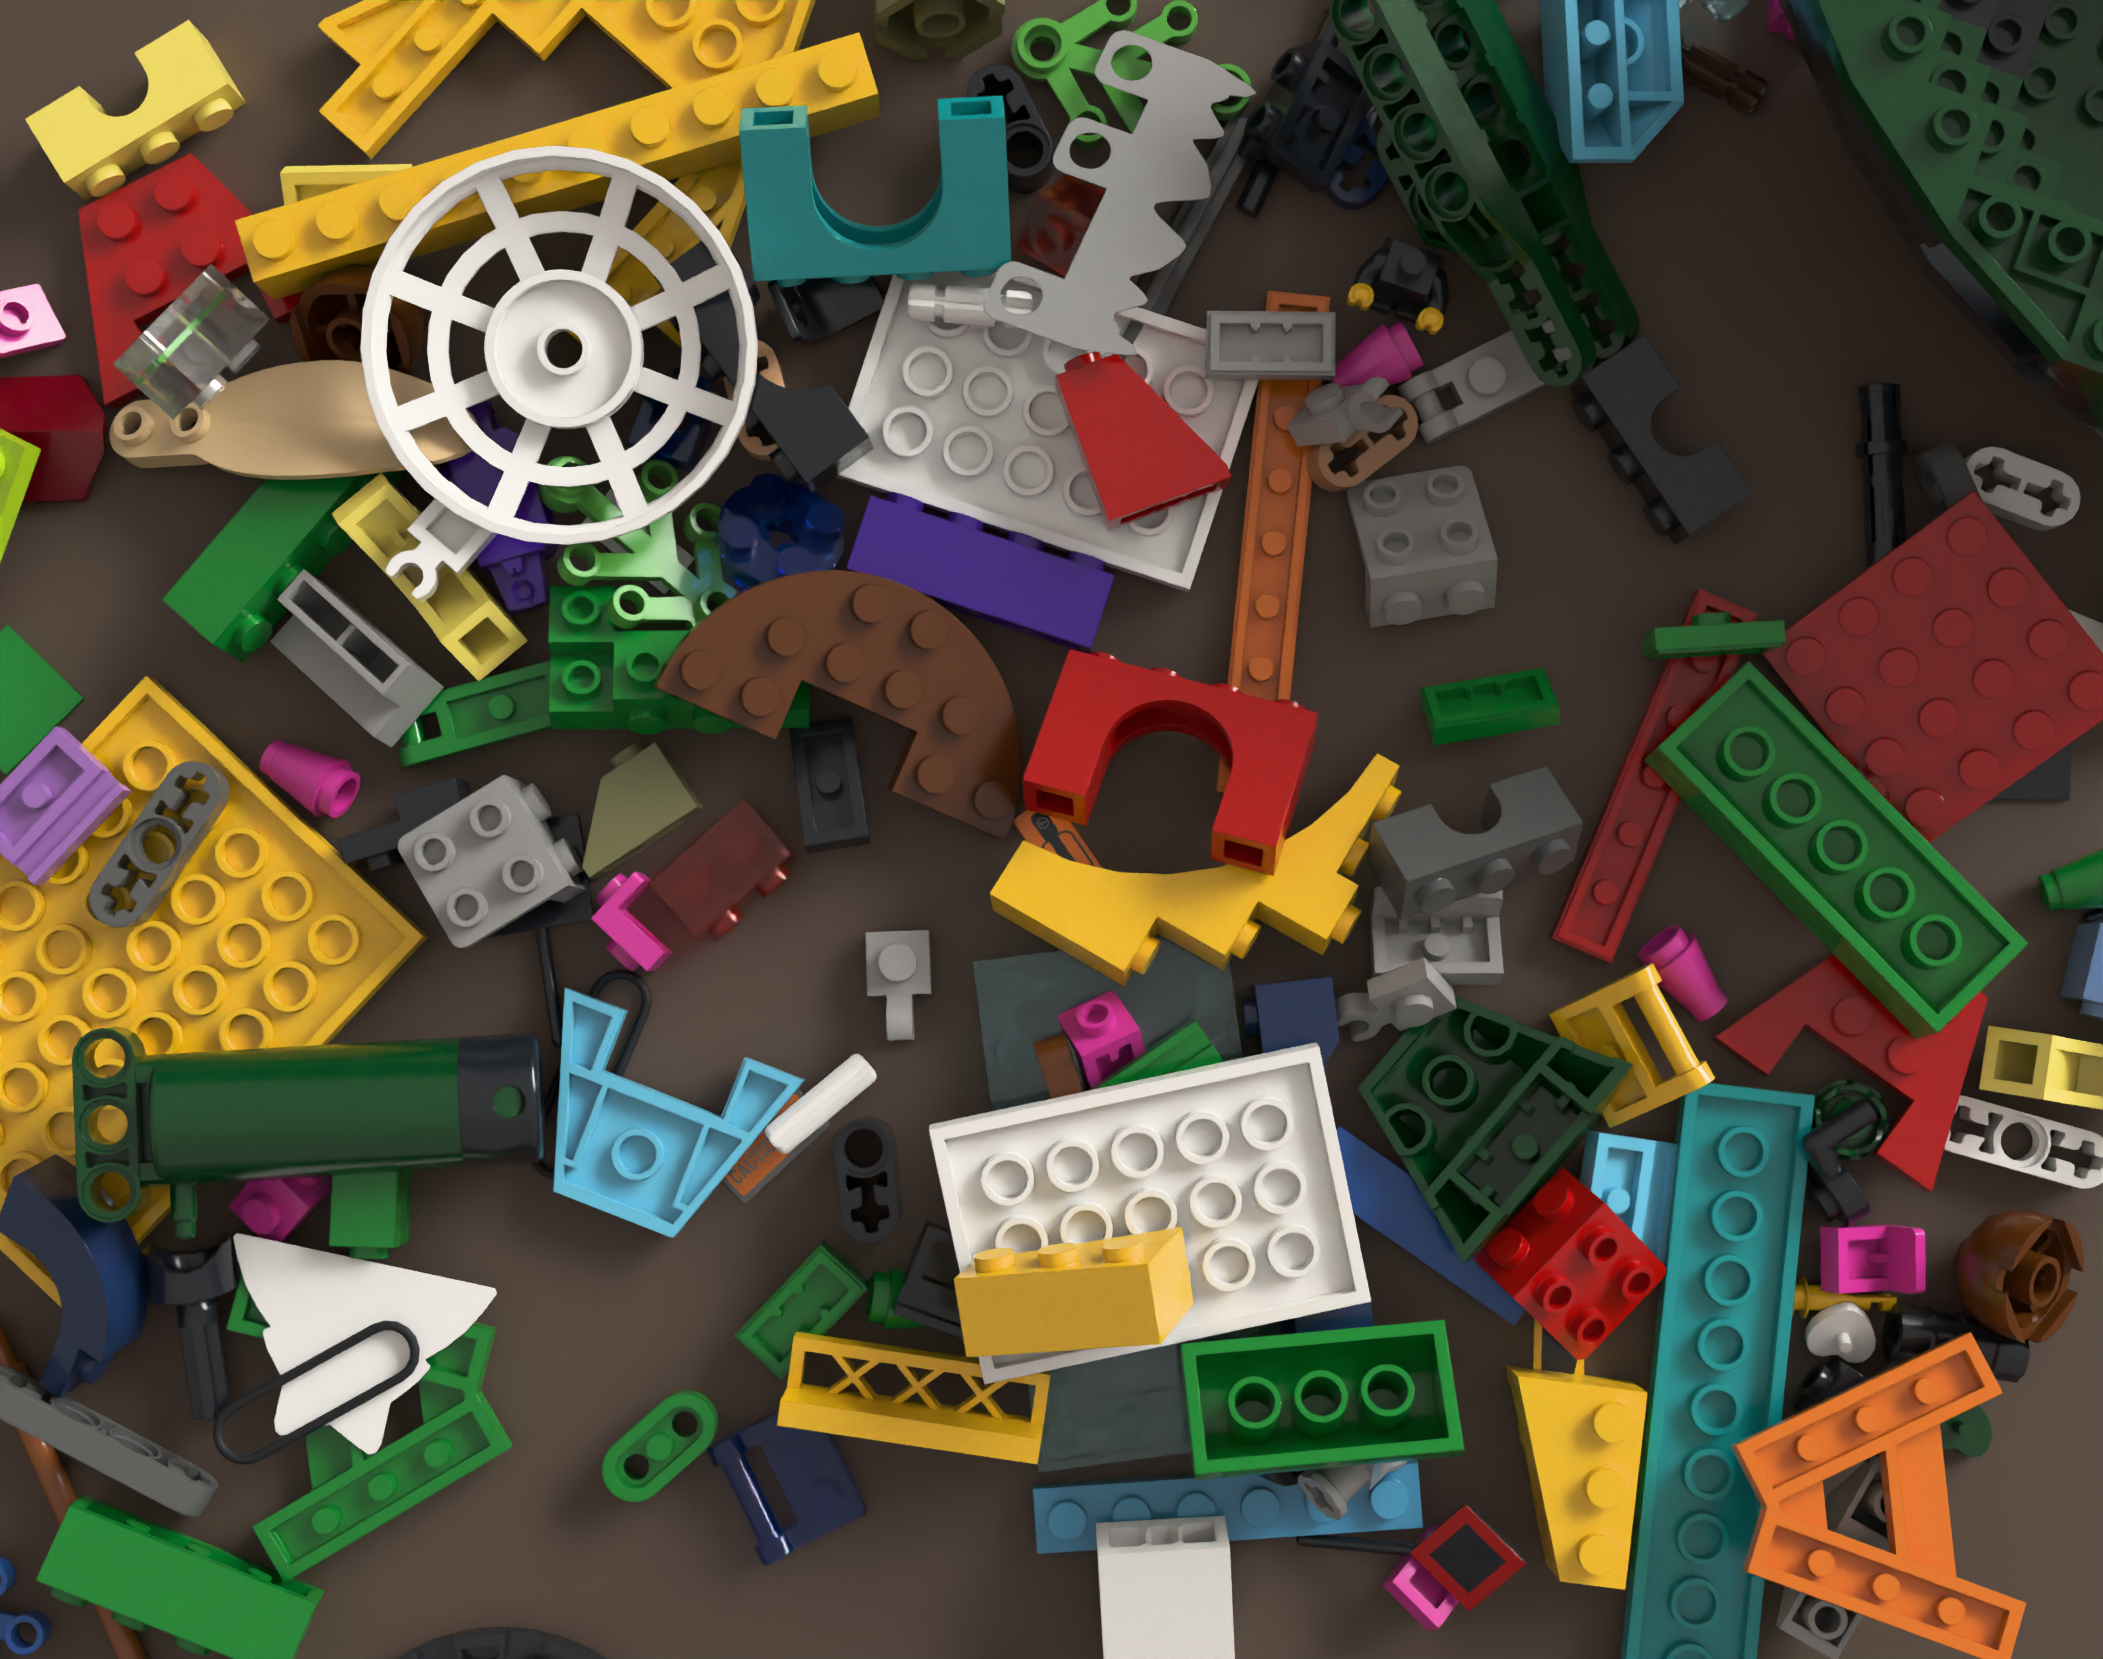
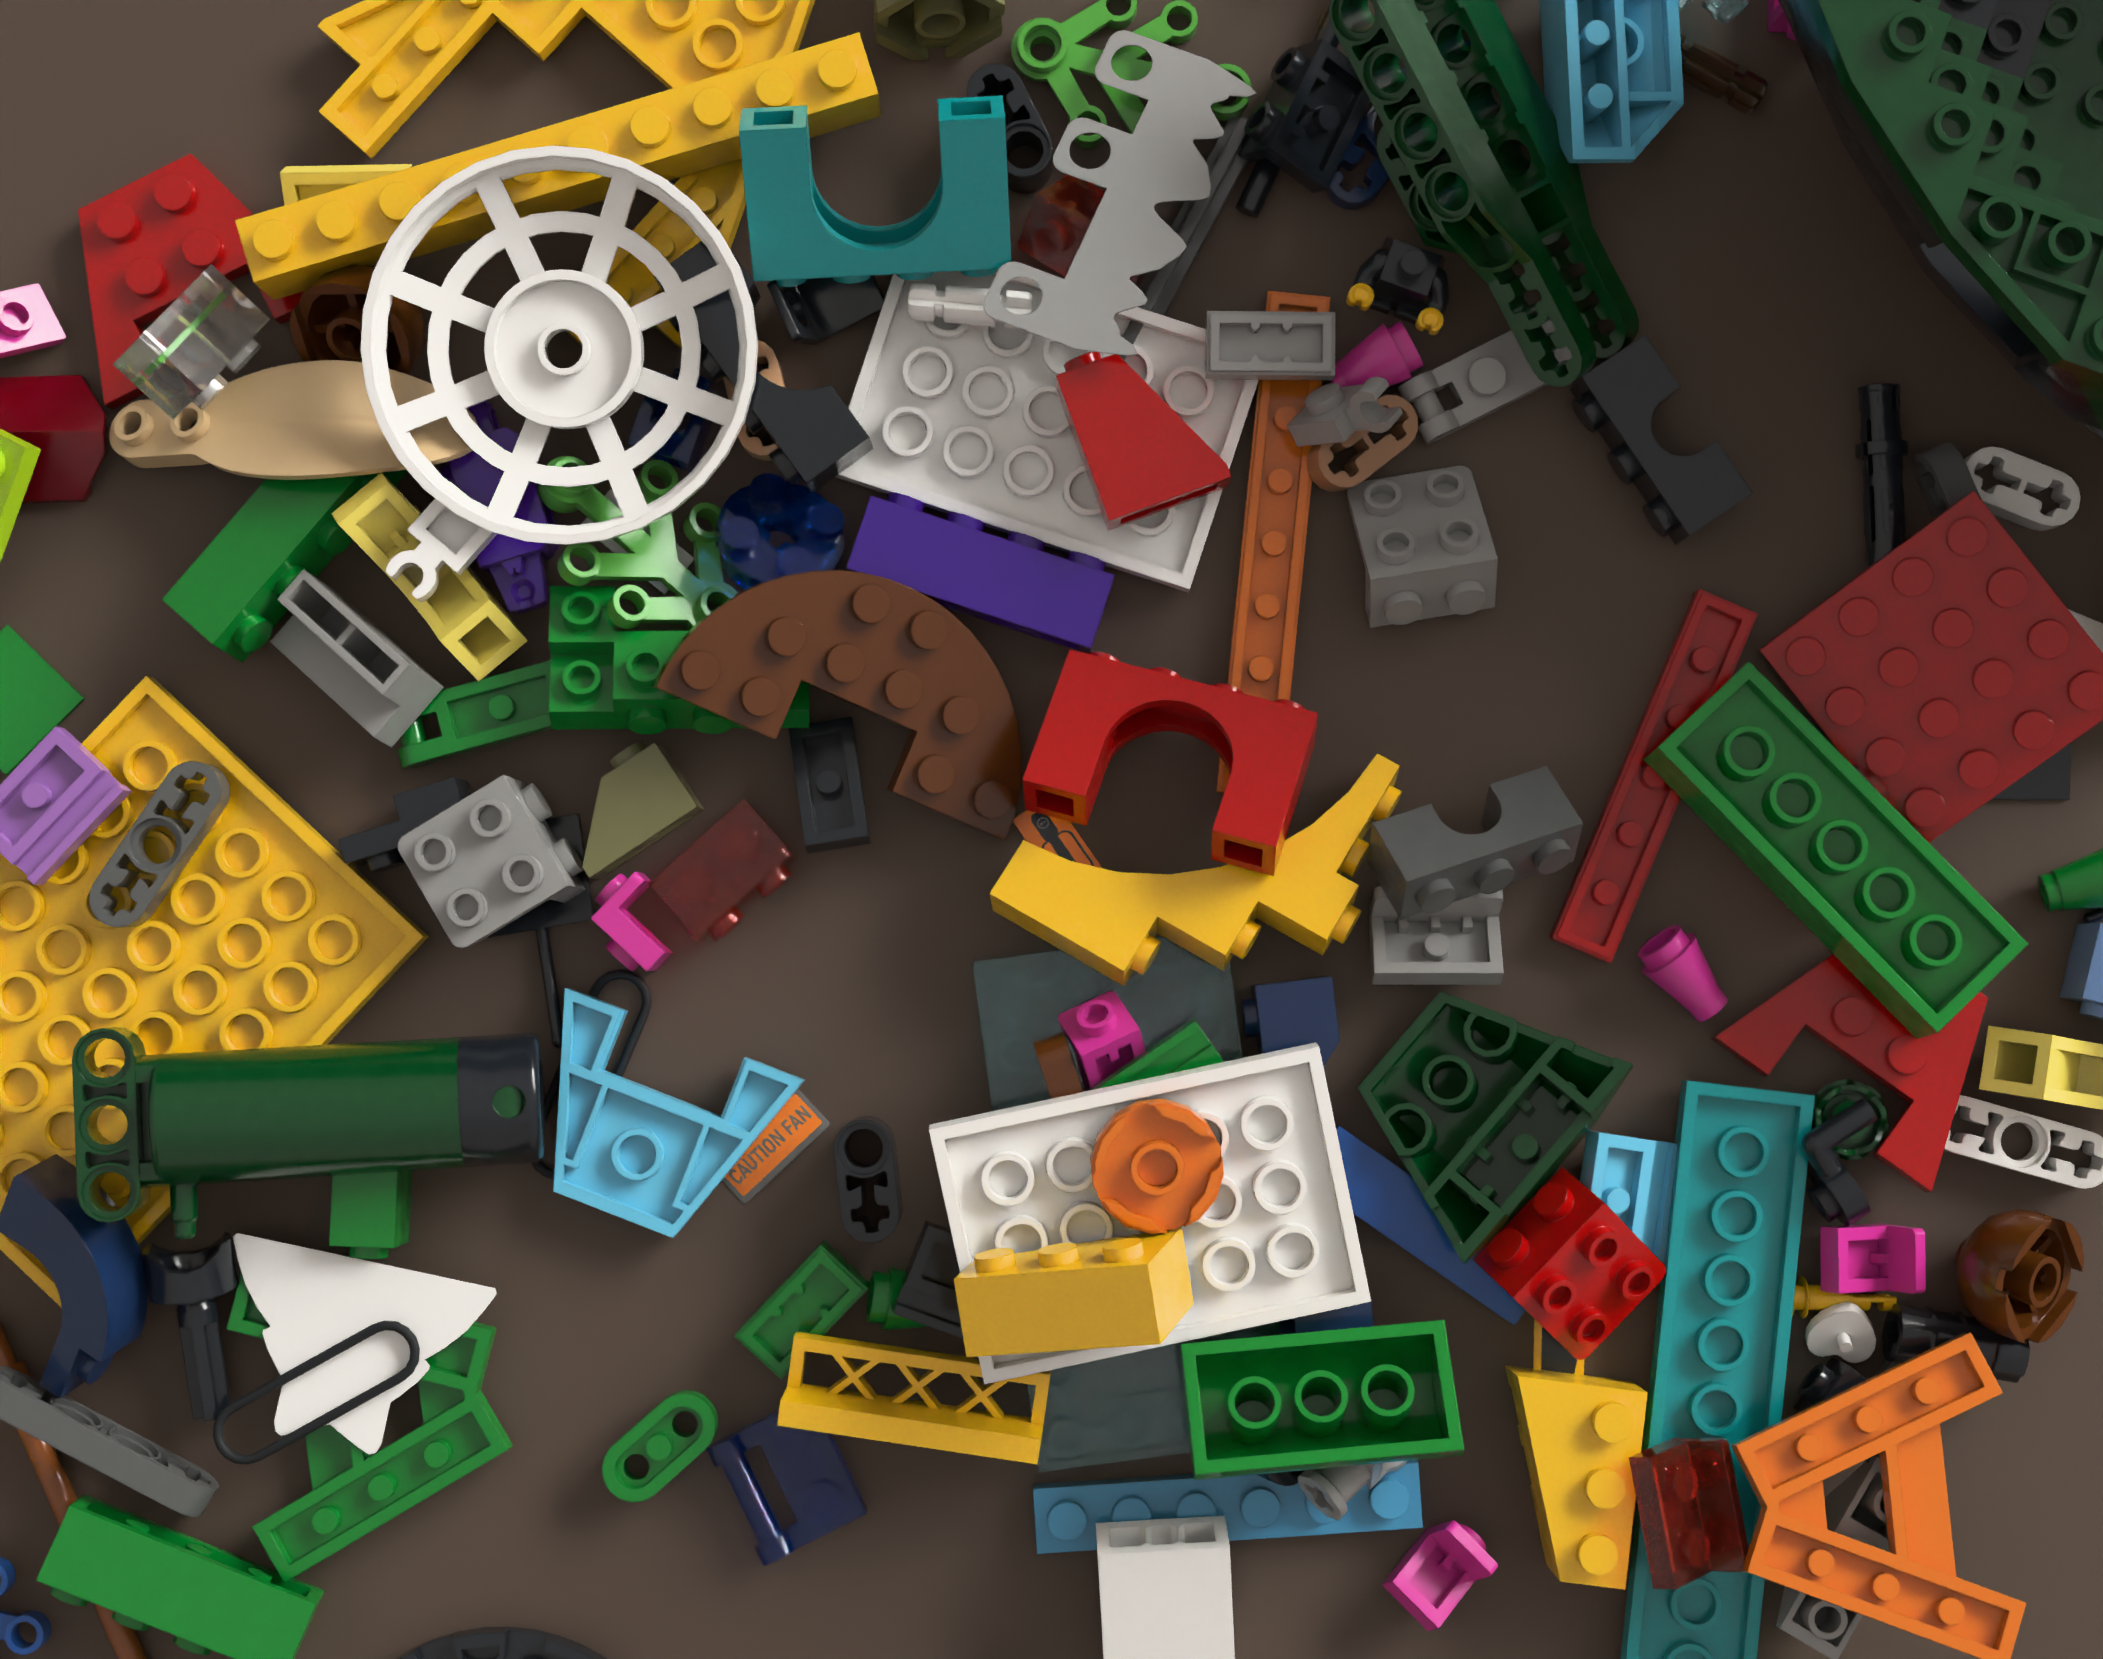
light yellow arch [25,20,246,200] -> none
dark pink bracket [228,1176,332,1243] -> none
dark pink cone [259,739,360,818] -> none
white axle [764,1053,877,1154] -> none
light grey plate [865,930,932,1041] -> none
piece [1296,1502,1528,1611] -> none
light grey plate [1335,957,1457,1042] -> none
green plate [1419,668,1560,746] -> none
yellow plate [1549,963,1715,1128] -> none
green plate [1641,612,1786,660] -> none
dark green piece [1940,1405,1992,1457] -> none
none -> orange tile [1090,1098,1224,1234]
none -> clear red bracket [1629,1438,1749,1590]

